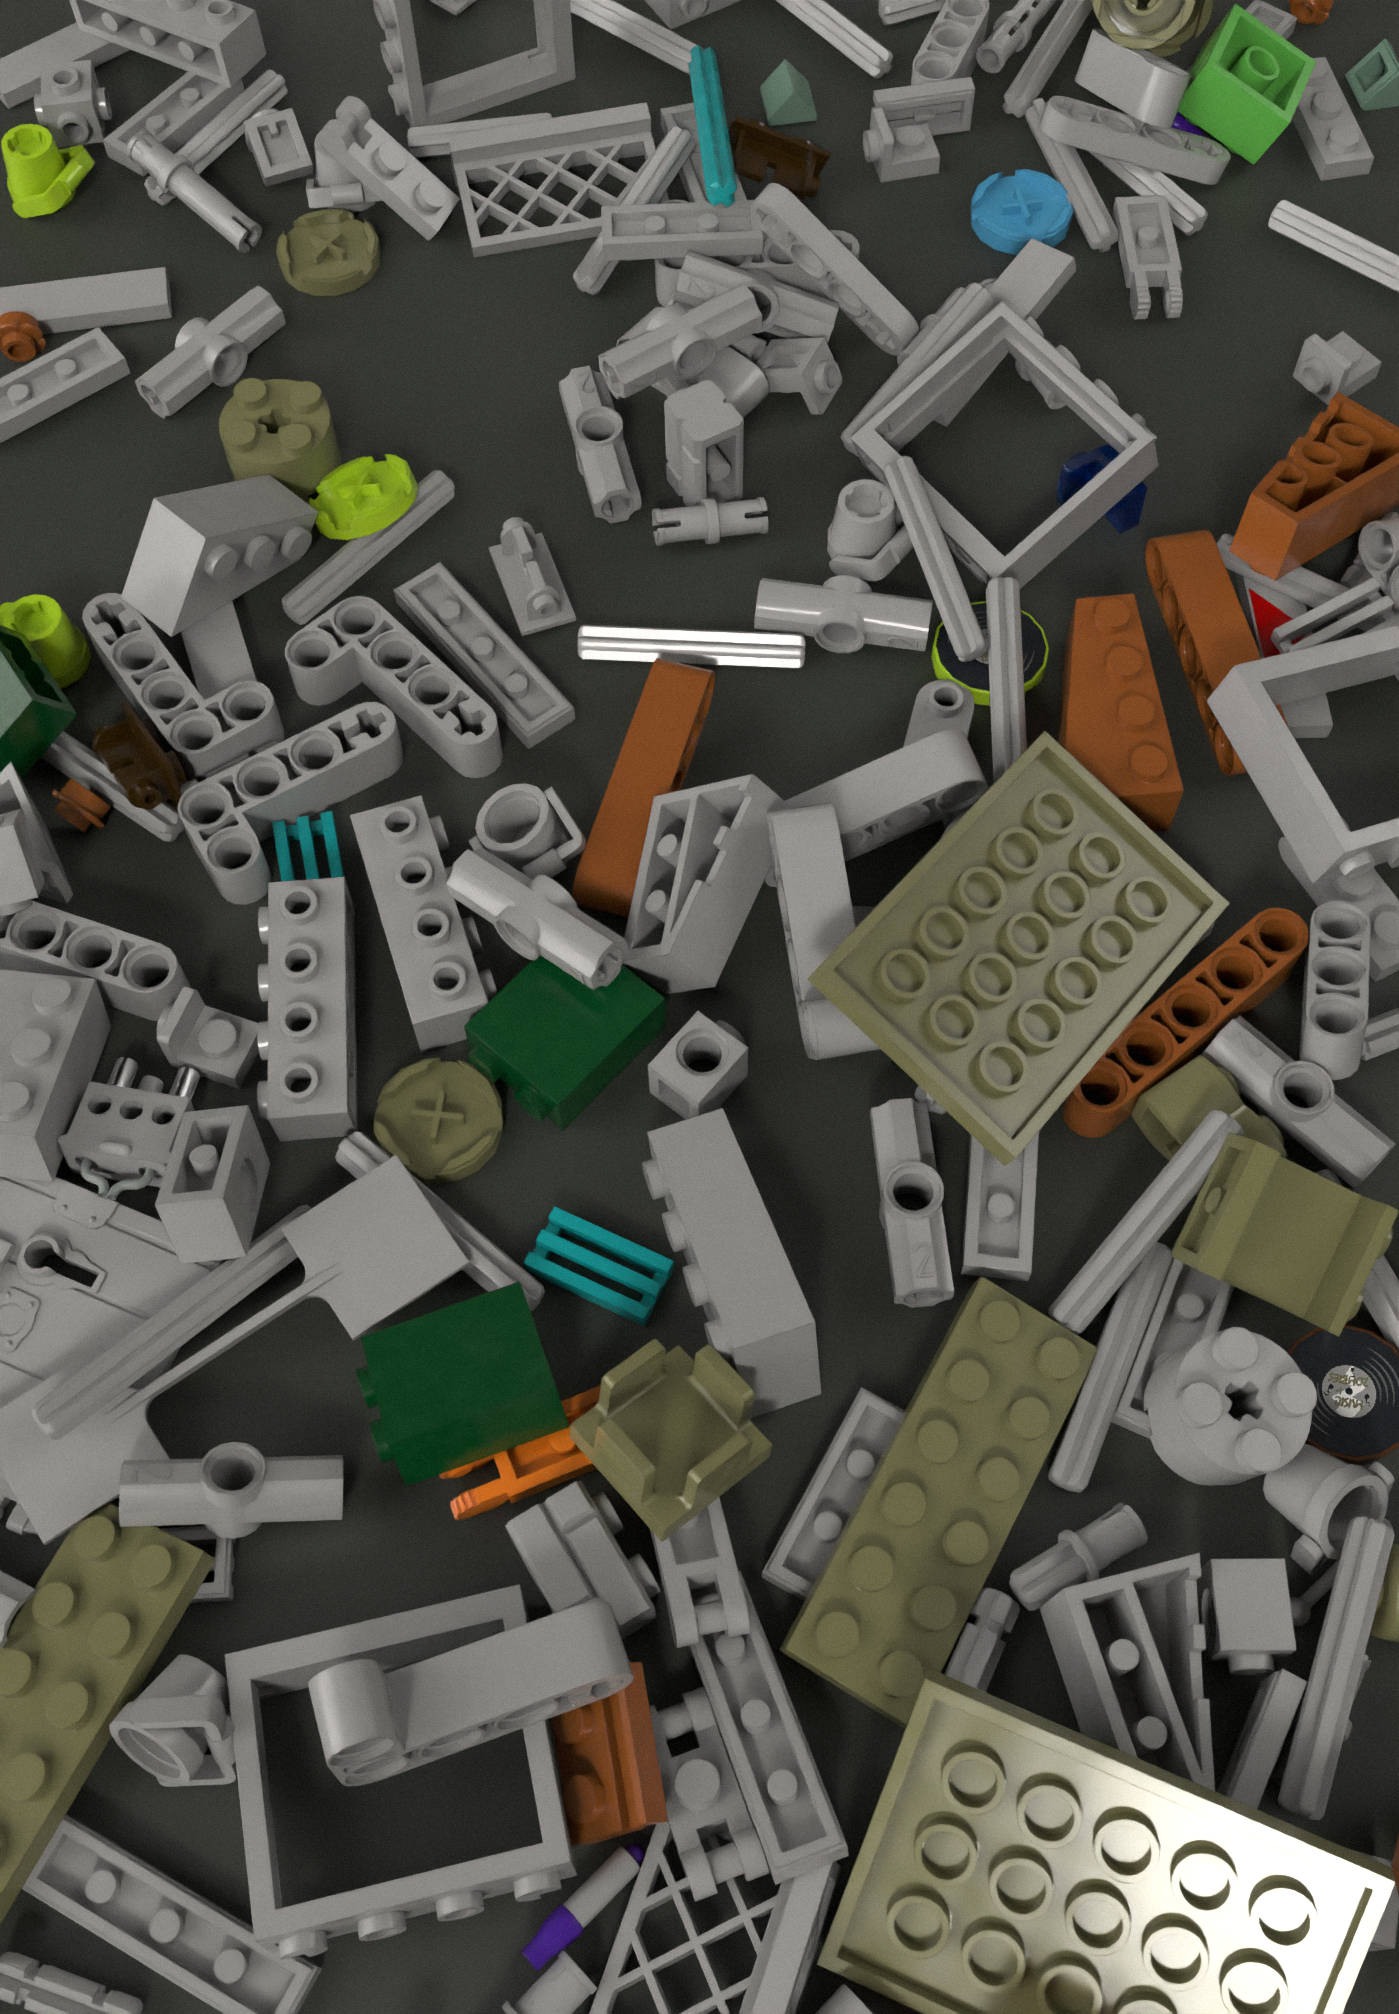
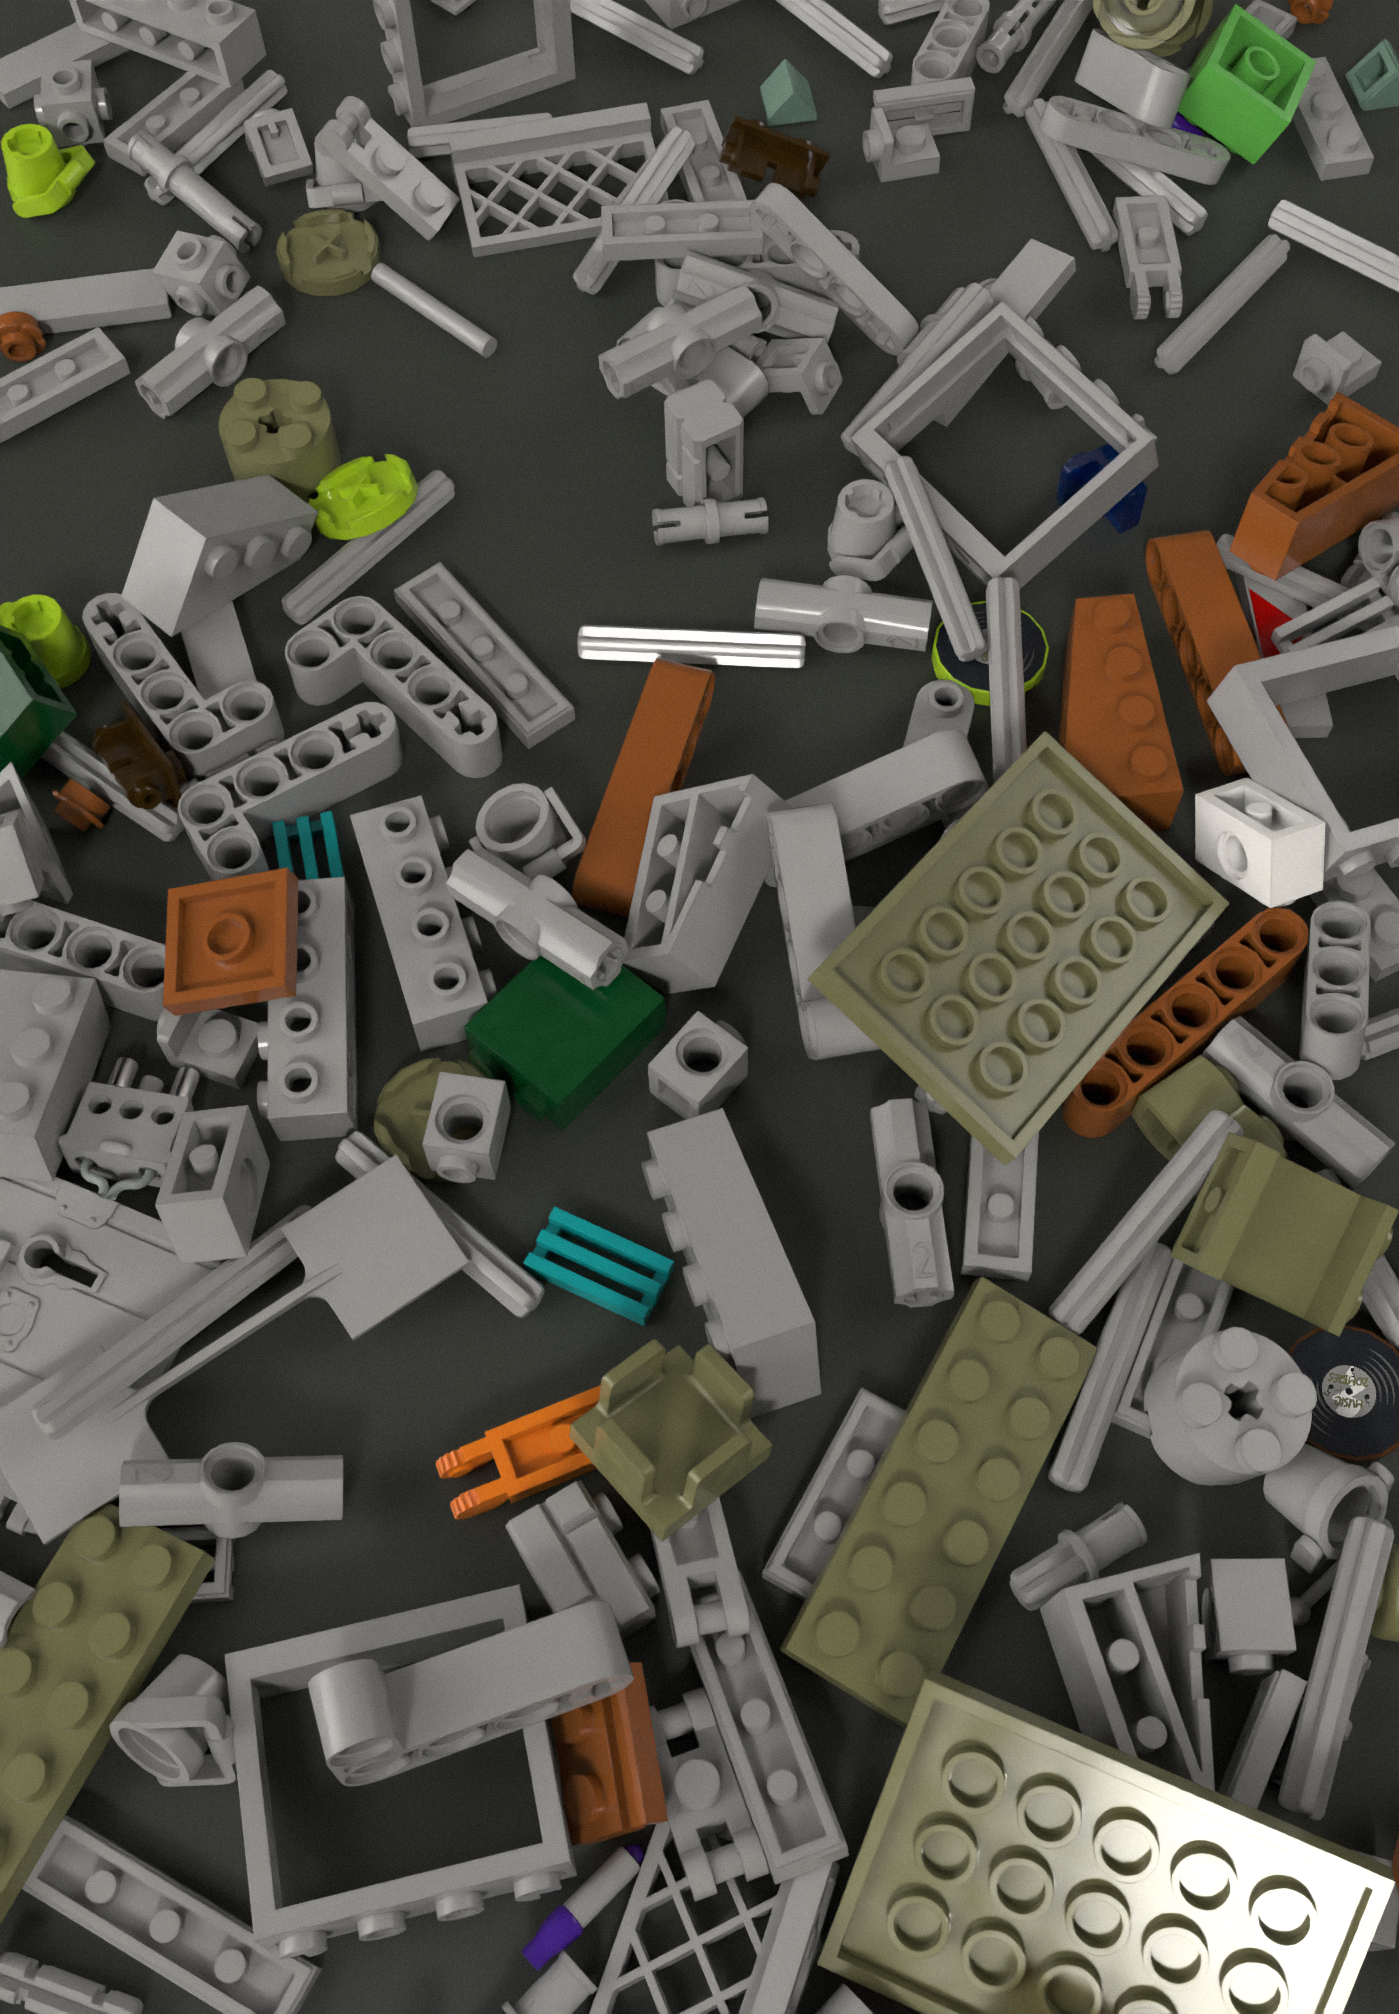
dark green brick [356,1281,569,1486] -> none
light grey hinge [489,517,576,636] -> none
light grey piece [559,365,642,524] -> none
teal axle [688,45,737,207] -> none
light grey axle [944,1588,1020,1692] -> none
dark azure tile [970,169,1073,255] -> none
none -> light grey brick [152,231,251,316]
none -> dark orange plate [163,868,298,1016]
none -> light grey bar [371,263,497,358]
none -> light grey brick [422,1072,511,1183]
none -> light grey axle [1154,234,1290,374]
none -> white brick [1195,777,1326,908]

